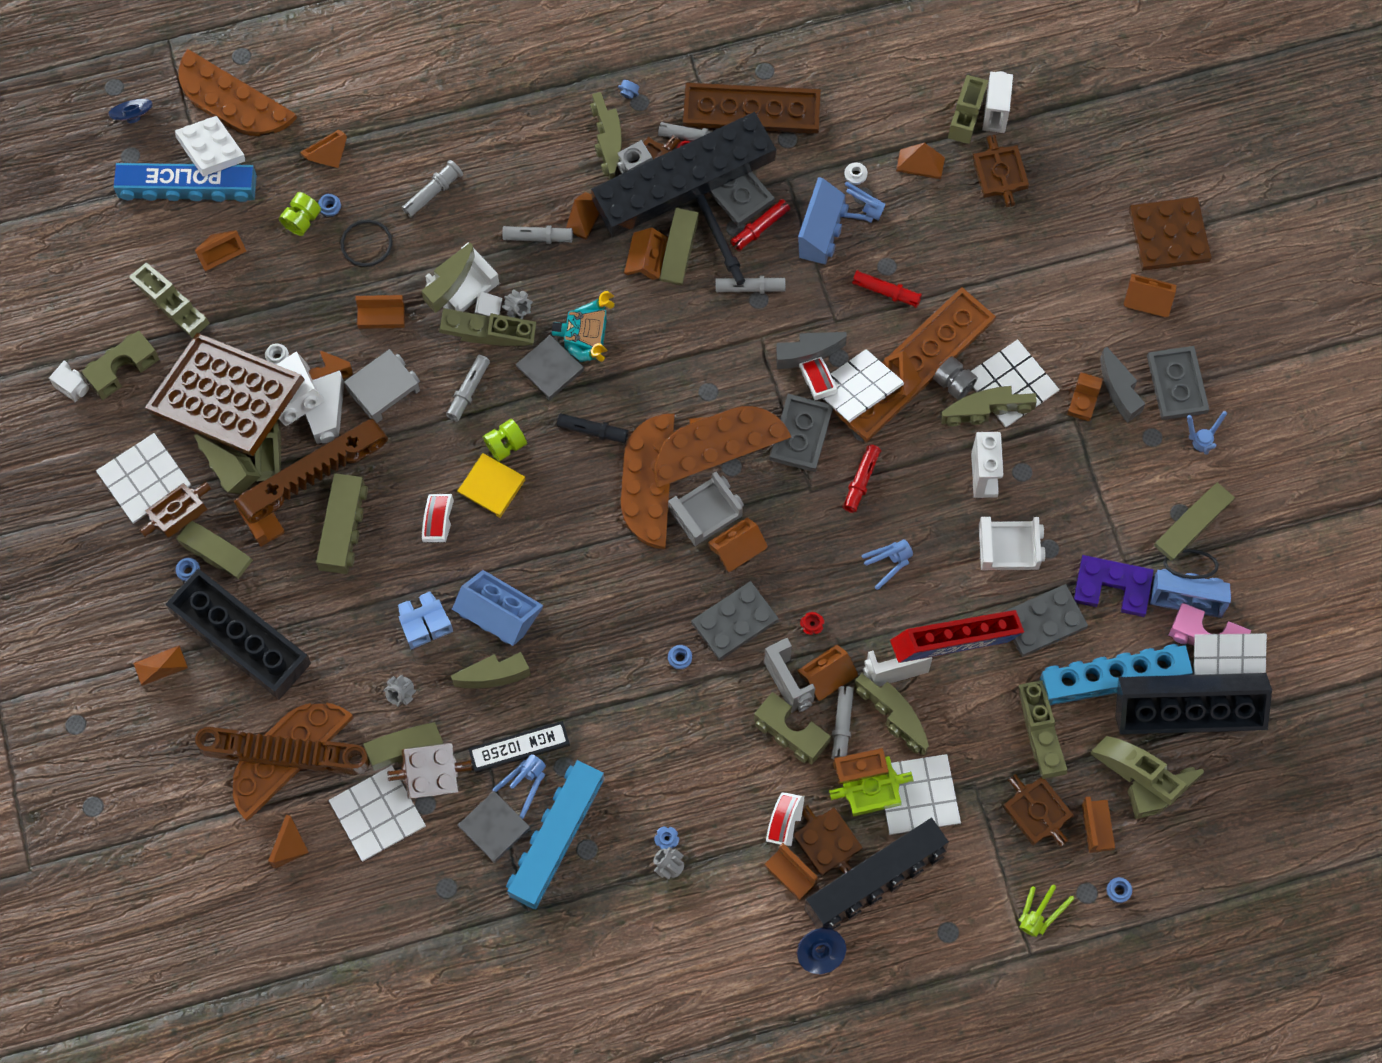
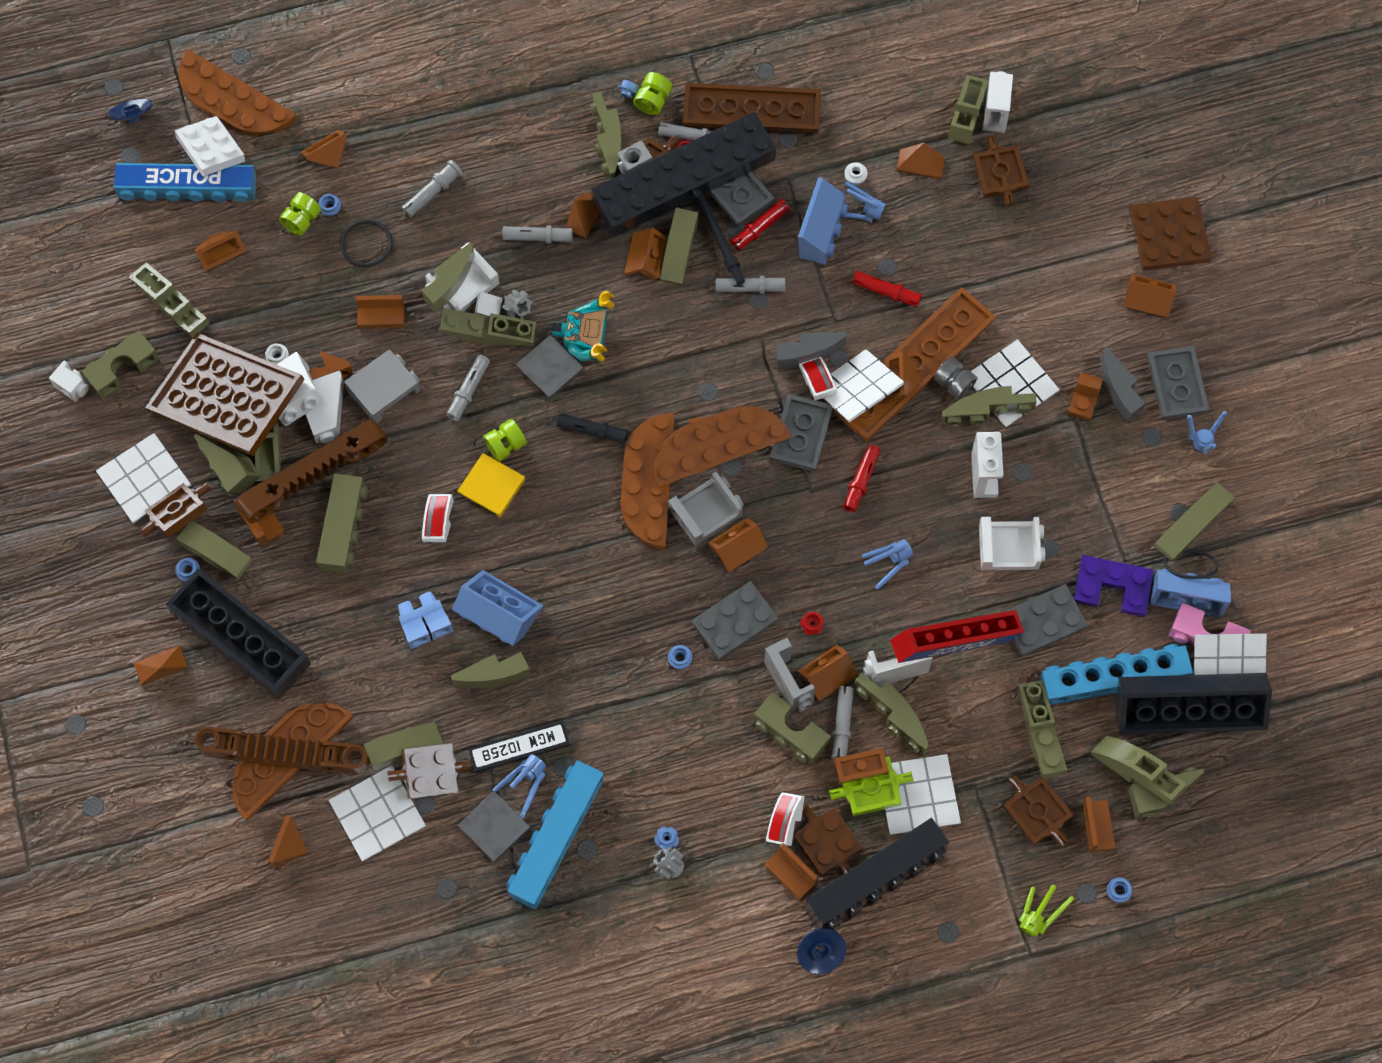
light grey gear [384,675,416,707] -> none
none -> lime wheel [633,72,673,116]

